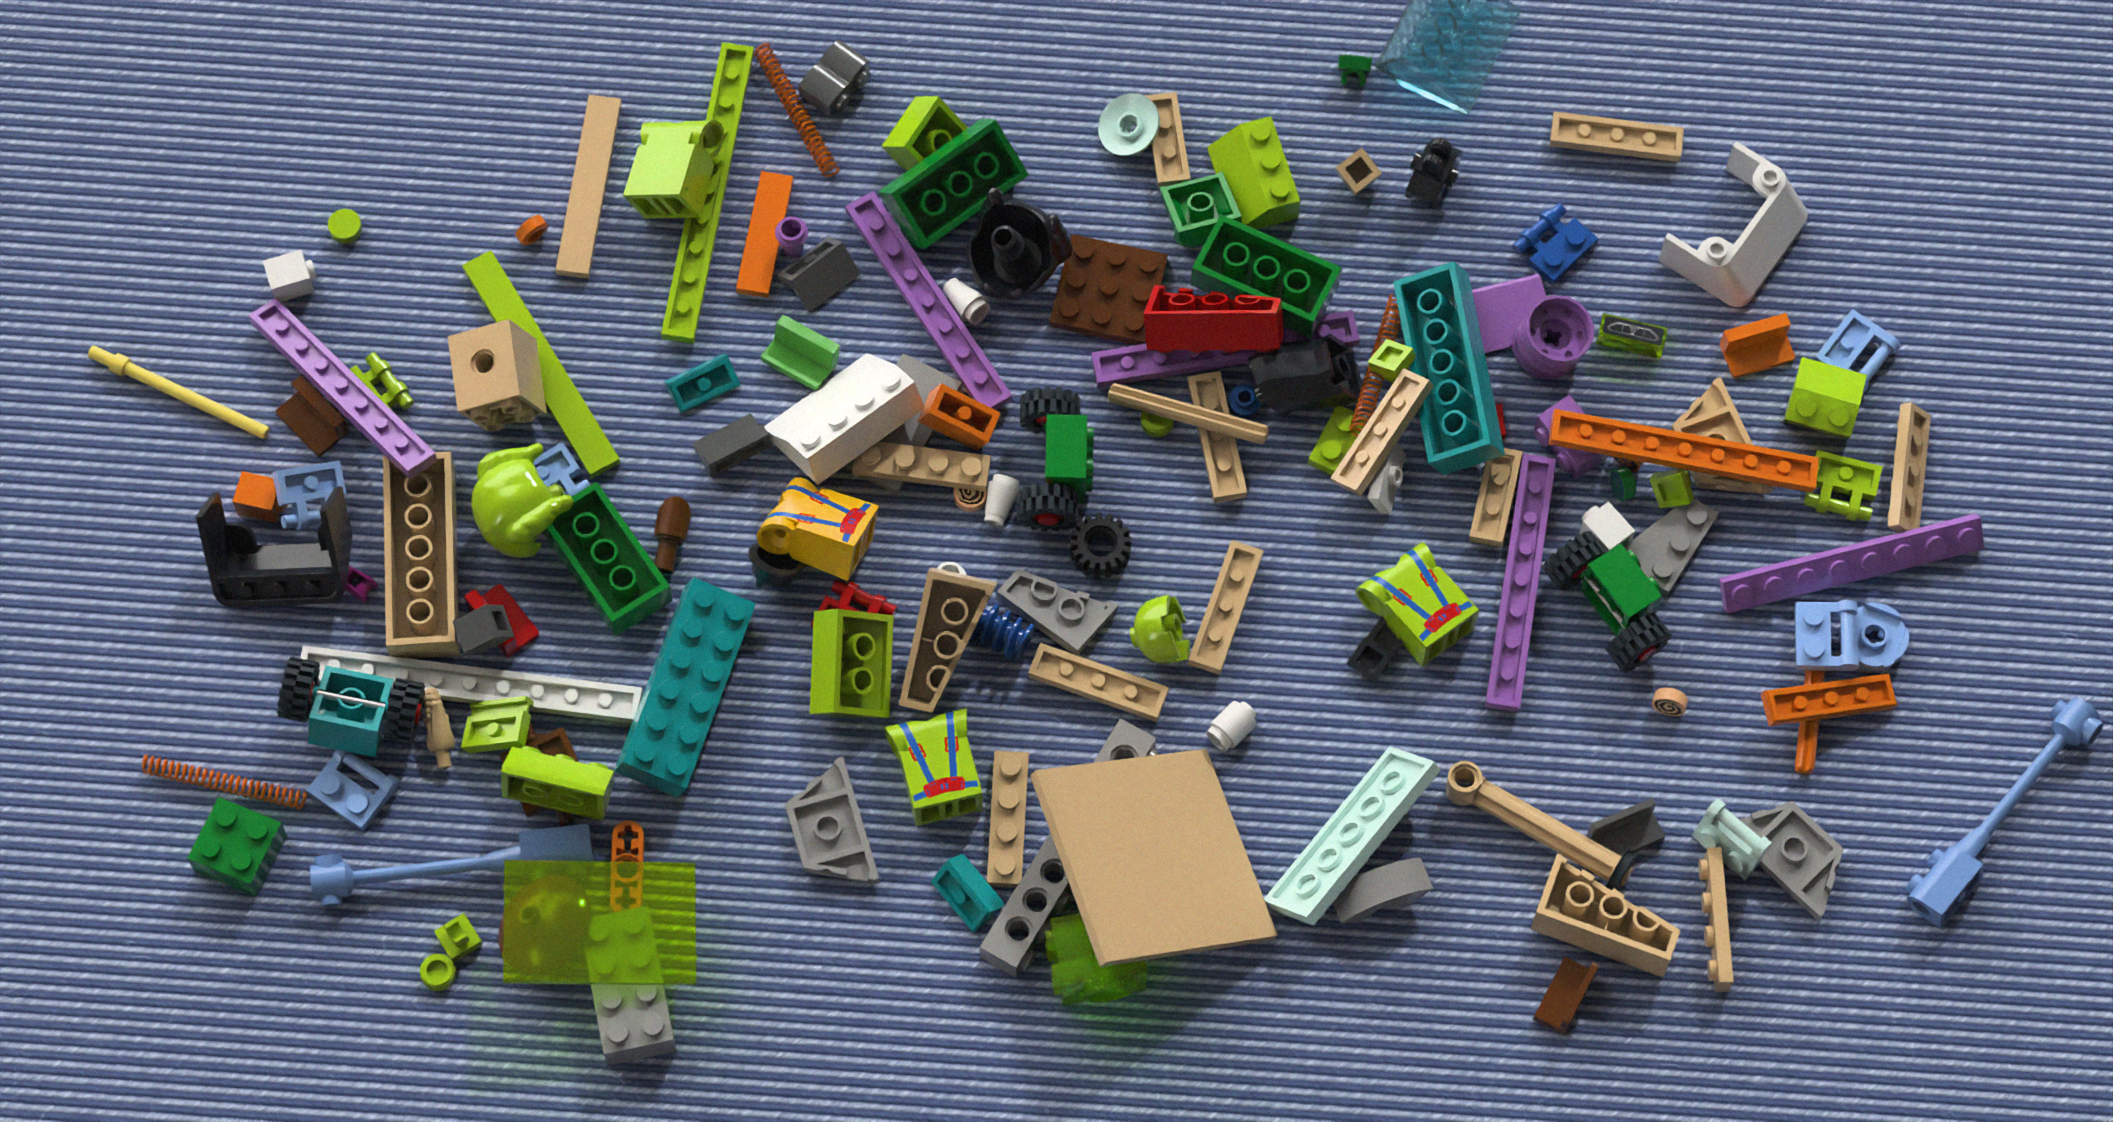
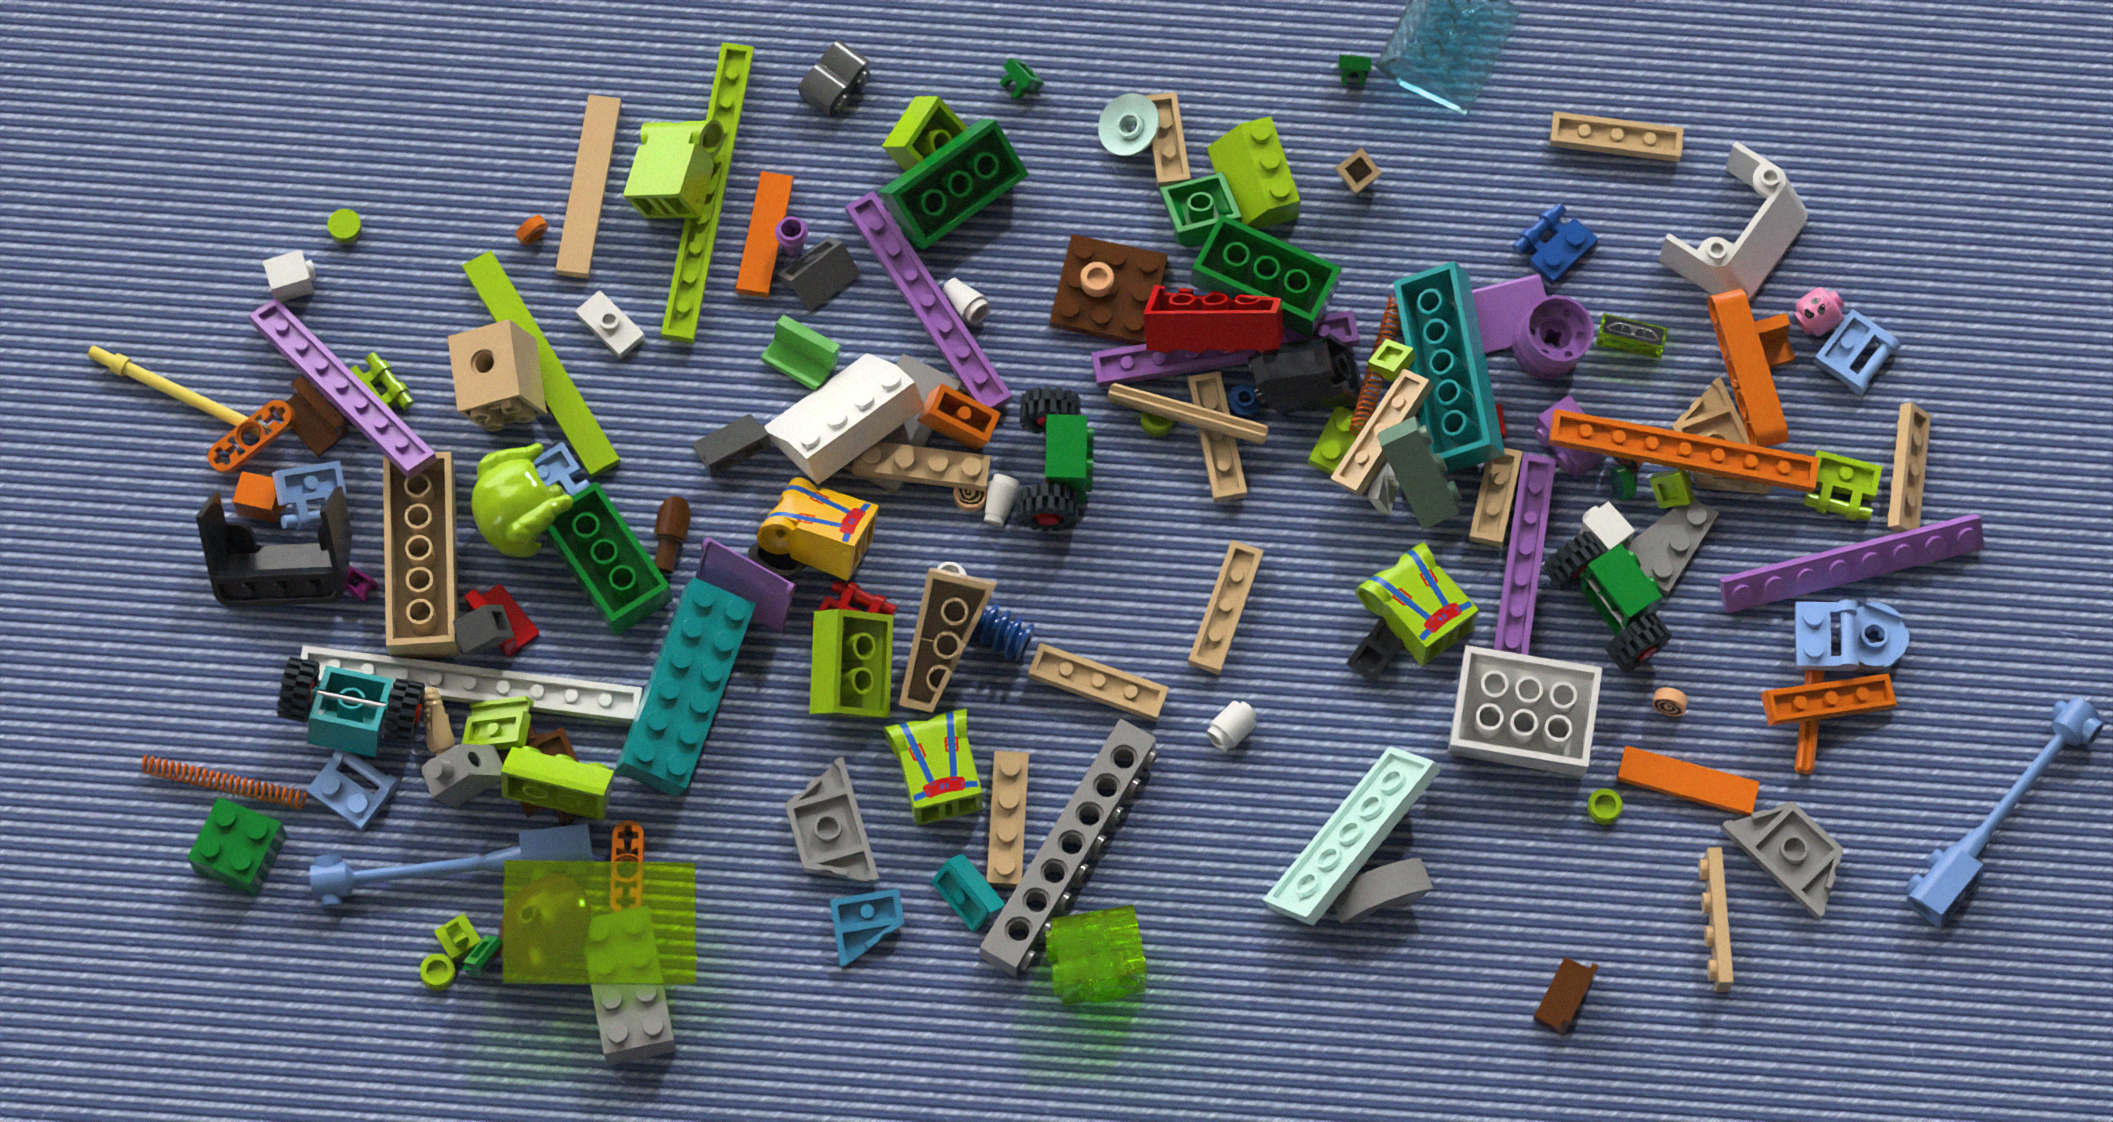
teal slope [664,354,741,413] -> none
orange piece [754,43,840,177] -> none
black piece [965,187,1073,301] -> none
light grey wing [996,569,1119,655] -> none
tan tile [1030,749,1278,967] -> none
black tyre [1070,513,1131,579] -> none
lime cylinder [1130,594,1190,664] -> none
black hinge [1405,137,1463,210] -> none
tan piece [1446,761,1639,891] -> none
tan wedge [1530,853,1681,977] -> none
dark grey panel [1586,798,1665,857] -> none
light aqua plate [1692,798,1772,880] -> none
lime slope [1783,357,1867,440] -> none
none -> orange beam [208,400,296,474]
none -> light grey torso [421,744,503,808]
none -> green slope [462,935,504,978]
none -> white plate [575,290,645,359]
none -> medium lavender piece [696,537,796,633]
none -> dark azure wing [830,889,905,968]
none -> green tile [999,57,1044,99]
none -> light nougat tile [1081,262,1114,297]
none -> sand green brick [1378,416,1462,530]
none -> white slope [1447,645,1603,777]
none -> lime tile [1587,788,1623,825]
none -> orange tile [1616,746,1760,817]
none -> orange beam [1707,289,1789,448]
none -> bright pink head [1793,287,1845,337]

